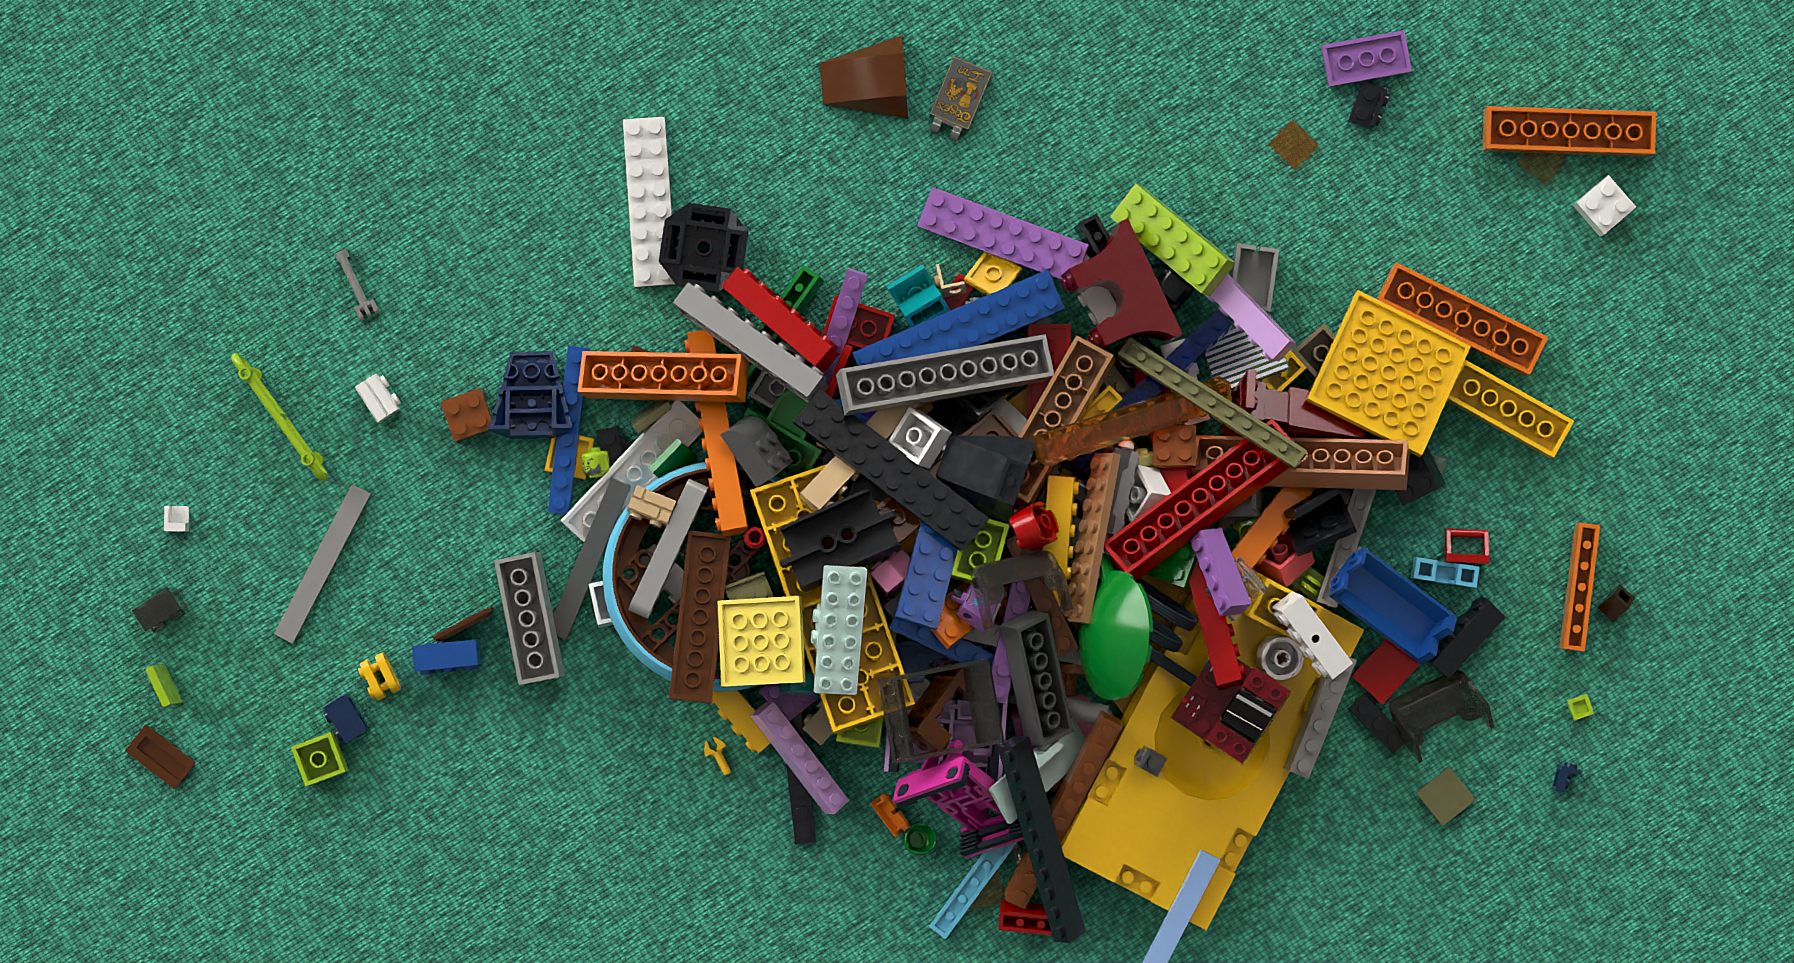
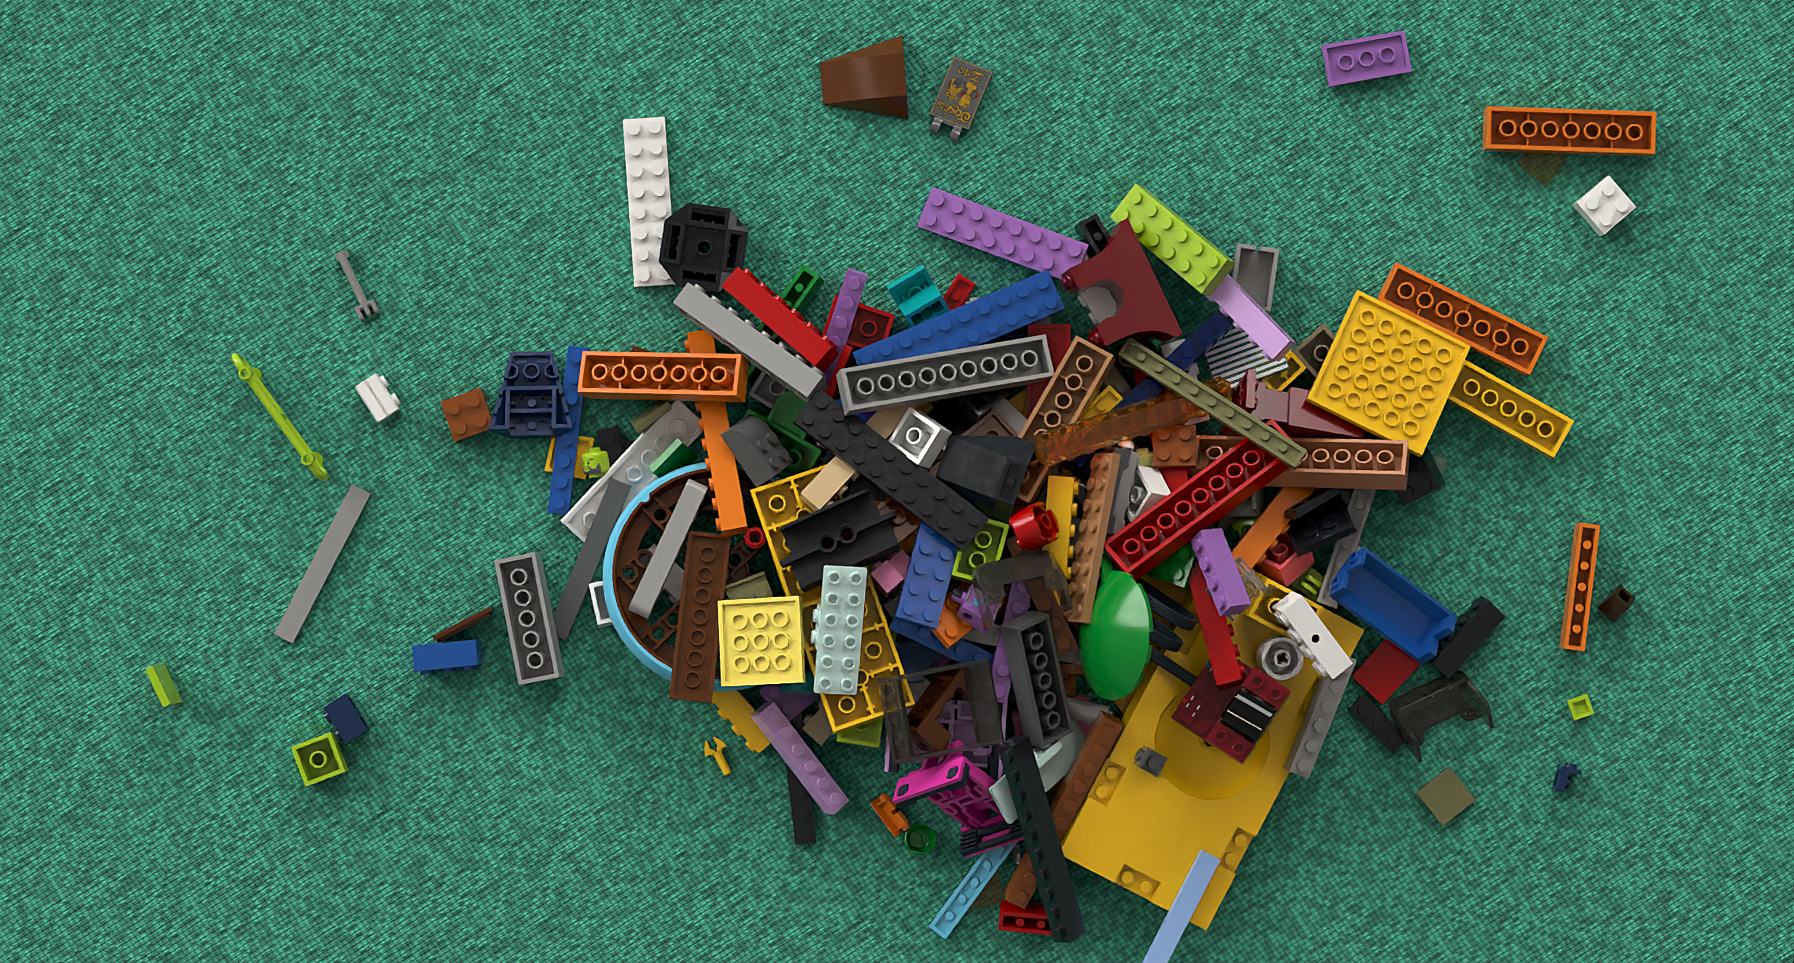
reddish brown piece [125,724,196,789] -> none
clear smoke brick [132,587,189,633] -> none
white panel [164,506,189,532] -> none
yellow brick [358,652,401,701] -> none
tan brick [627,485,676,528] -> none
tan bracket [934,264,966,298] -> none
yellow tile [964,252,1023,295] -> none
black brick [1154,263,1195,312] -> none
clear orange piece [1268,119,1319,170] -> none
black bracket [1348,81,1390,130] -> none
medium azure arch [1410,557,1480,588] -> none
red tile [1444,528,1489,564] -> none

